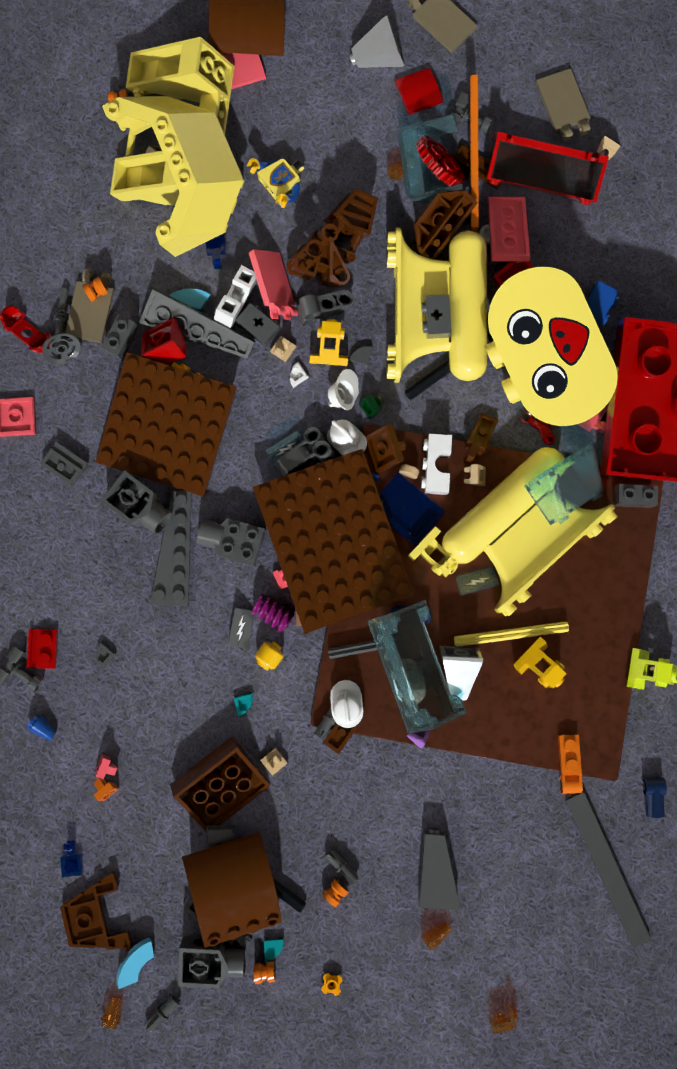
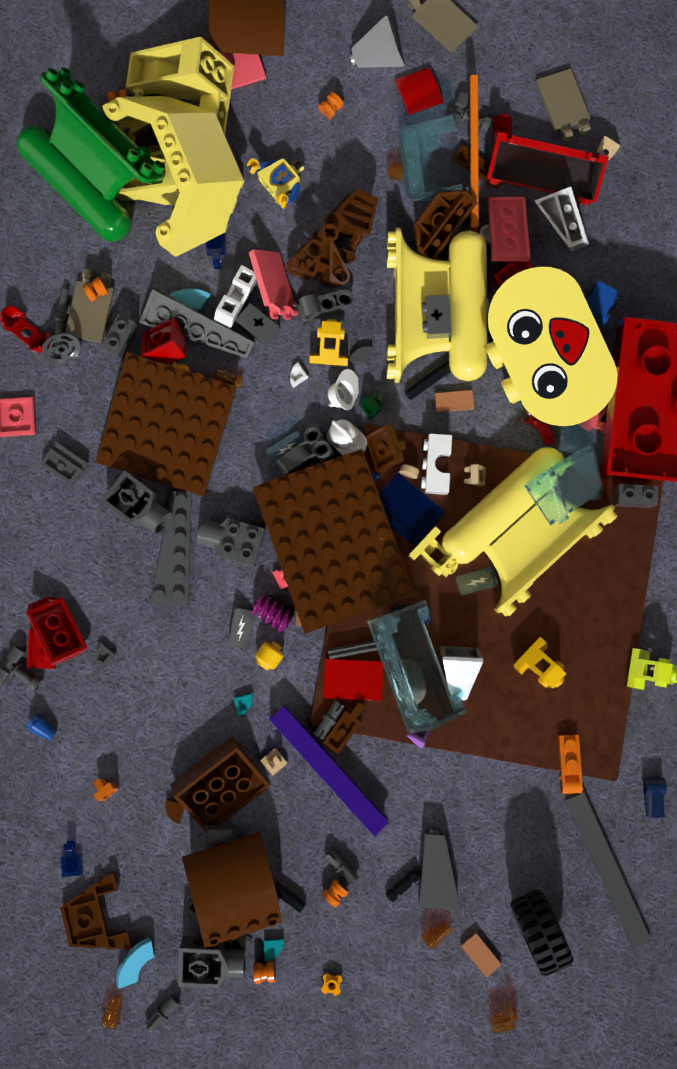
coral tile [95,754,118,779] -> none
tan tile [270,336,296,362] -> none
white piece [330,680,363,728] -> none
red gear [415,135,466,189] -> none
light yellow axle [454,621,569,647] -> none
reddish brown hinge [466,413,499,463] -> none
none -> green piece [16,67,165,242]
none -> red slope [26,597,88,665]
none -> reddish brown tile [165,799,184,824]
none -> clear orange cone [215,368,243,389]
none -> dark purple tile [269,705,389,837]
none -> orange wheel [318,92,344,120]
none -> red tile [323,659,384,701]
none -> black axle [385,869,420,902]
none -> nougat tile [434,390,474,413]
none -> nougat tile [461,932,502,978]
none -> red tile [492,114,512,135]
none -> black tyre [510,889,574,976]
none -> white wedge [535,187,589,251]

